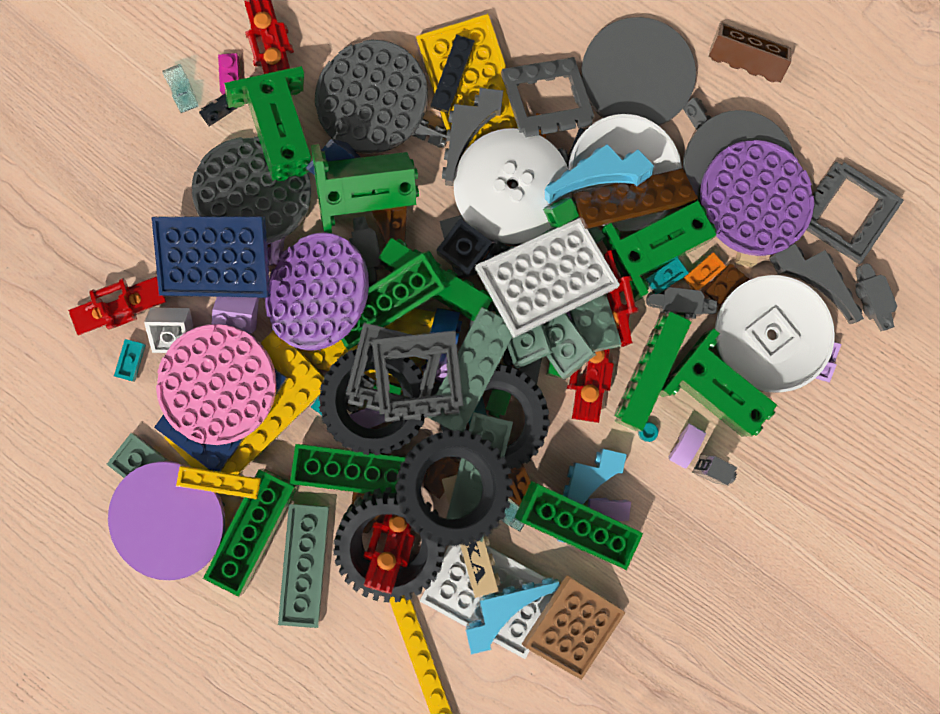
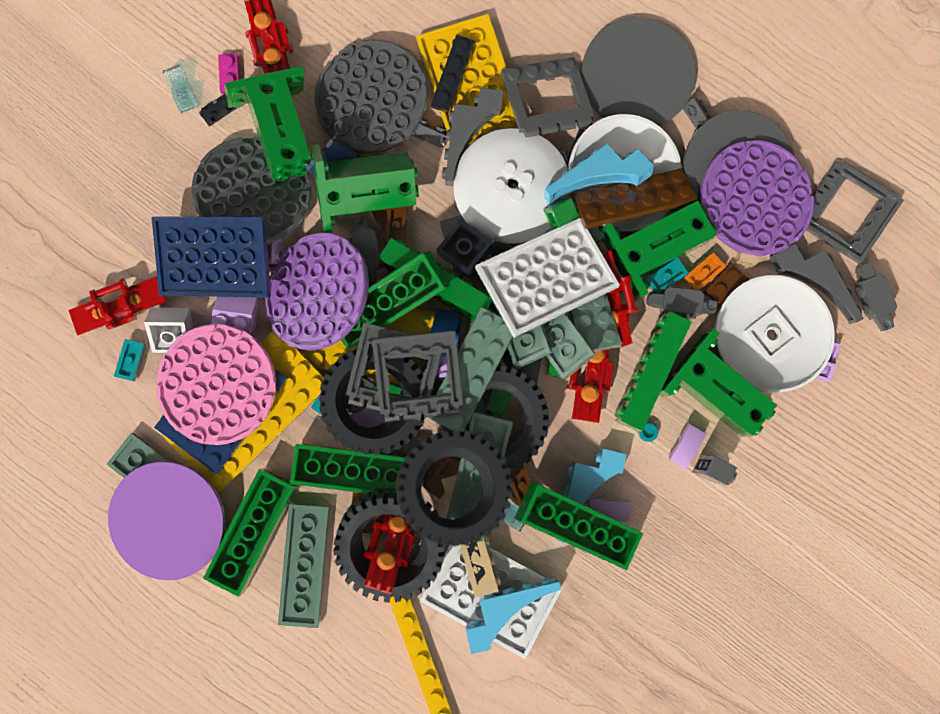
yellow tile [176,466,261,499] -> none
medium nougat plate [522,575,626,680] -> none
reddish brown slope [709,22,791,83] -> none

